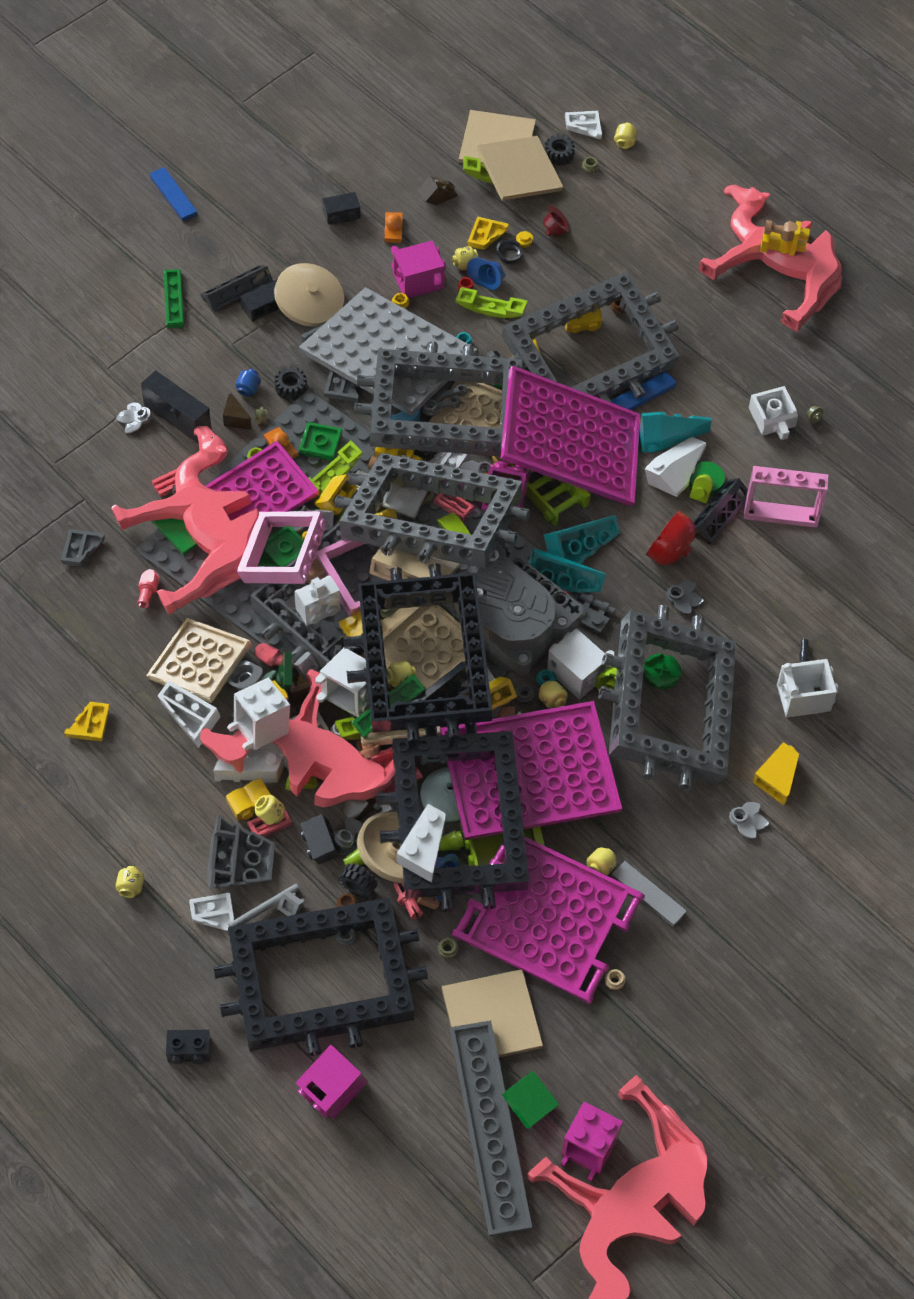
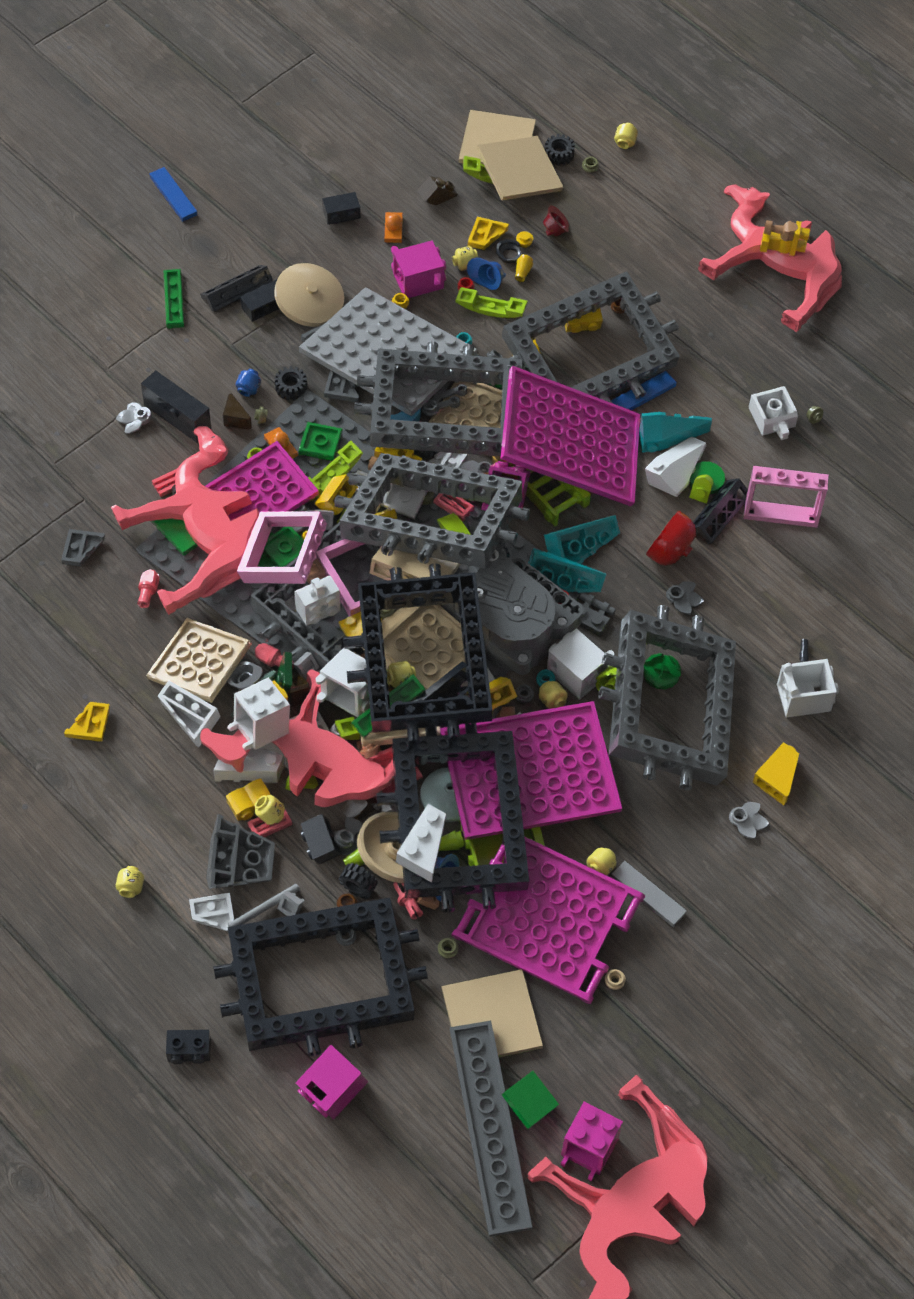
white wing [565,111,602,139] -> none
none -> yellow cone [515,255,534,282]

